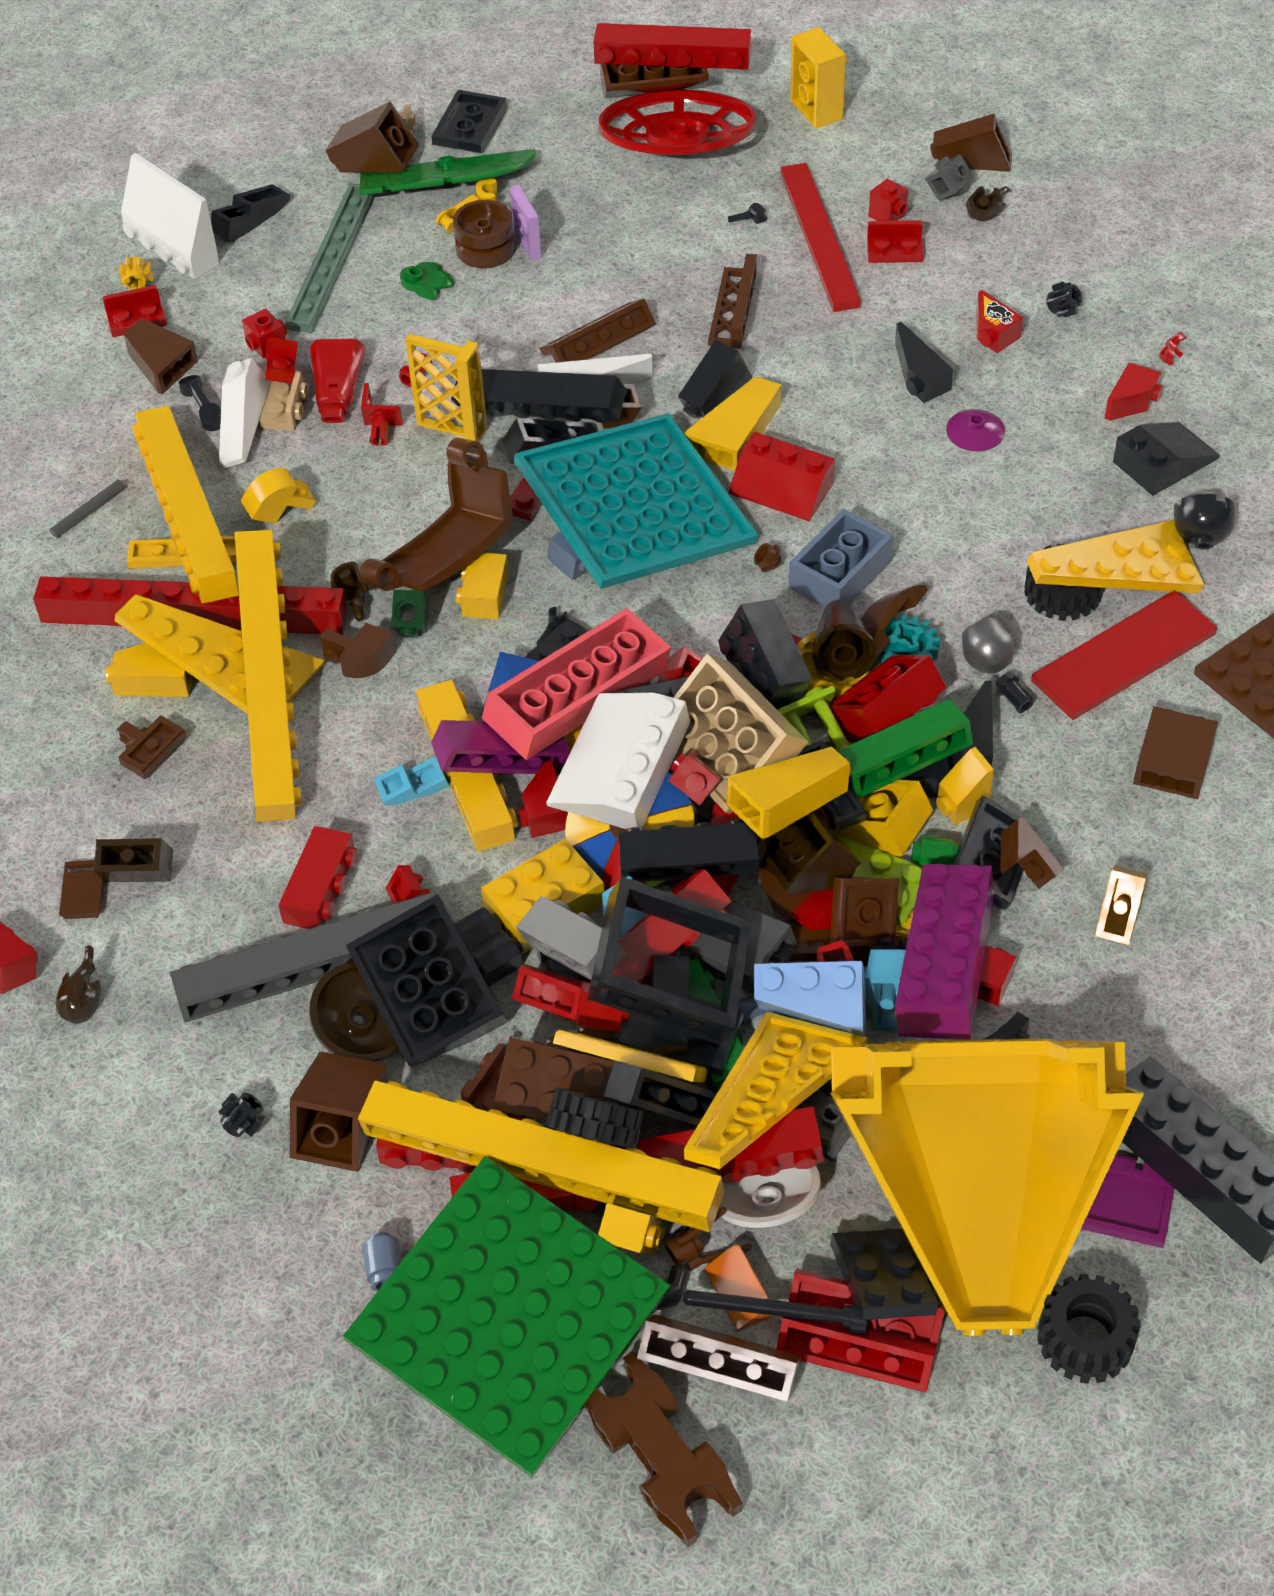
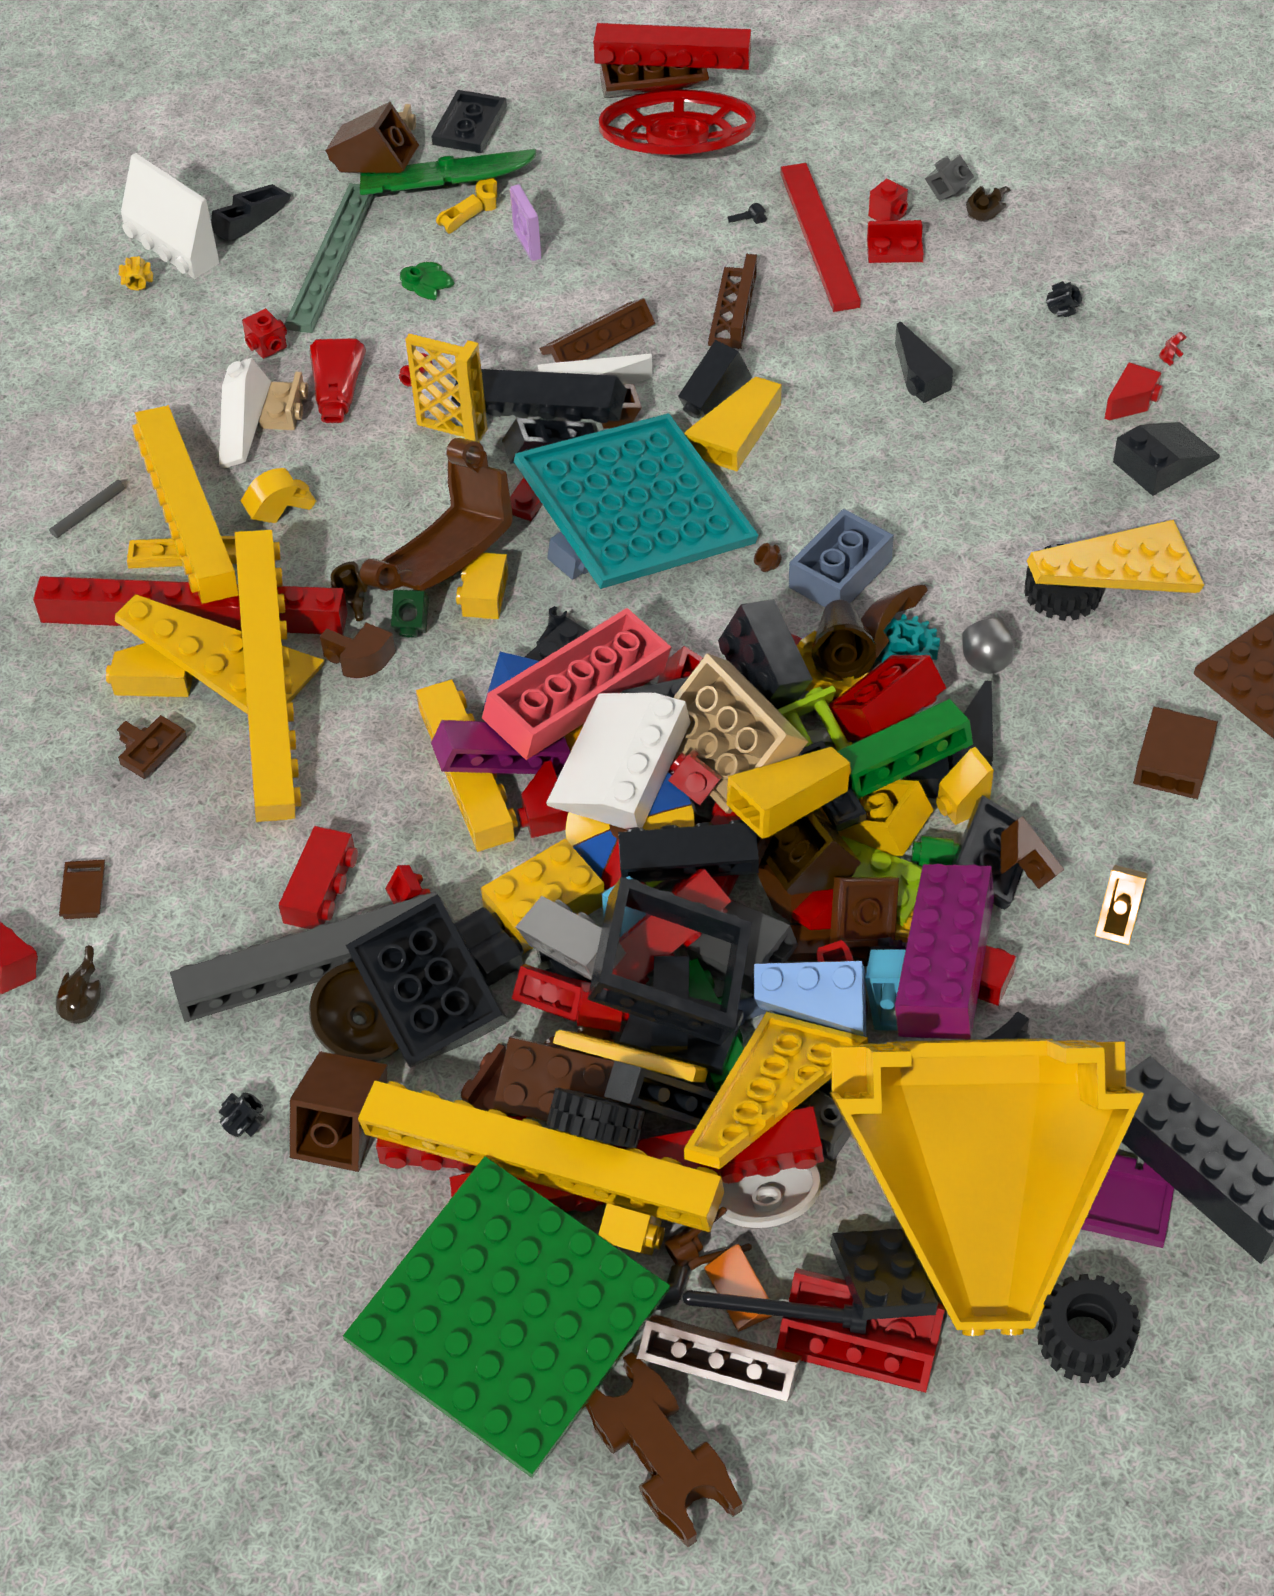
dark brown brick [93,838,173,882] -> none
red bracket [102,285,167,338] -> none
reddish brown slope [123,318,198,395] -> none
black bar [178,375,221,431] -> none
red slope [265,337,298,384] -> none
red bracket [361,383,403,446] -> none
sand blue brick [362,1232,402,1292] -> none
medium azure slope [374,756,450,806] -> none
reddish brown wheel [453,200,515,269] -> none
red slope [729,431,835,522] -> none
yellow brick [790,27,847,129] -> none
reddish brown slope [930,114,1012,172] -> none
magenta dish [946,409,1005,451] -> none
slope [976,290,1023,353] -> none
black pin [995,673,1035,713] -> none
red tile [1031,590,1217,720] -> none
black cylinder [1174,494,1236,549] -> none

